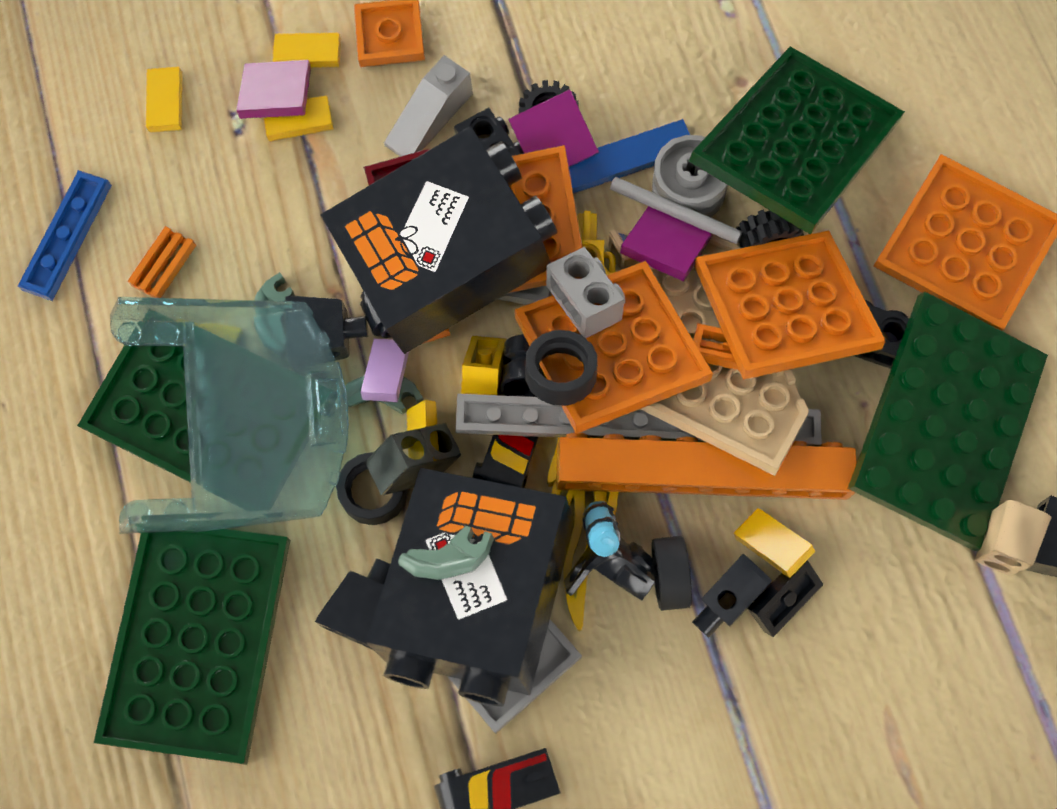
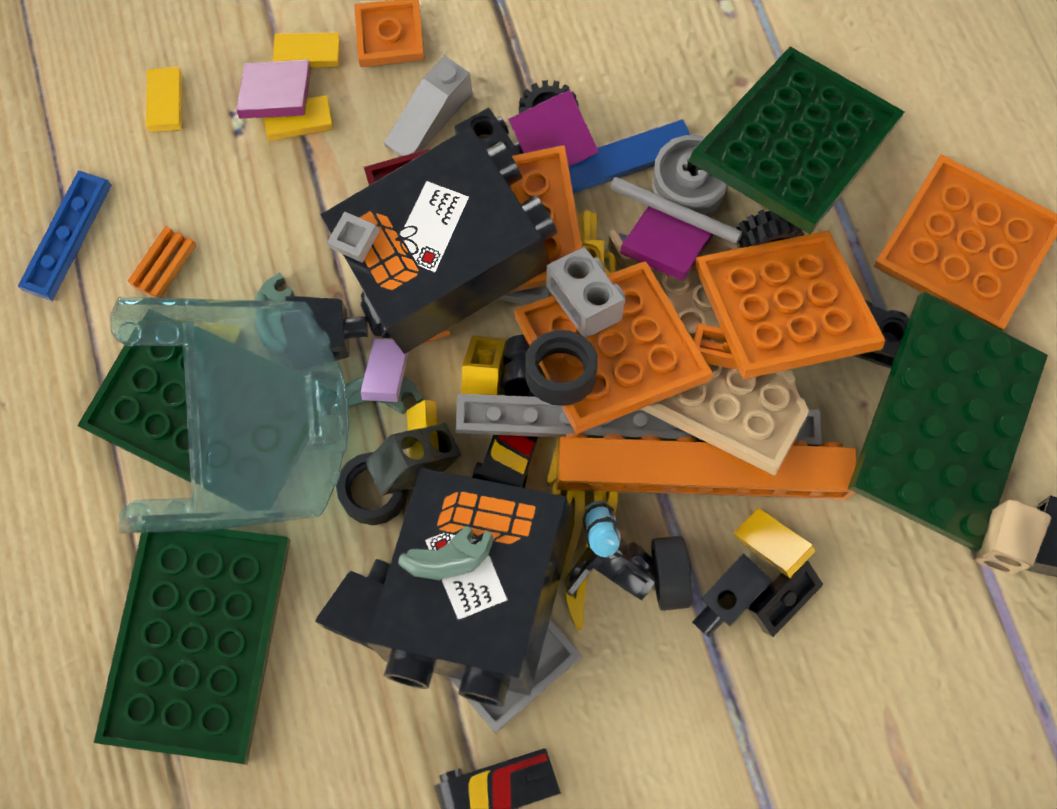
none -> light grey plate [327,212,380,263]

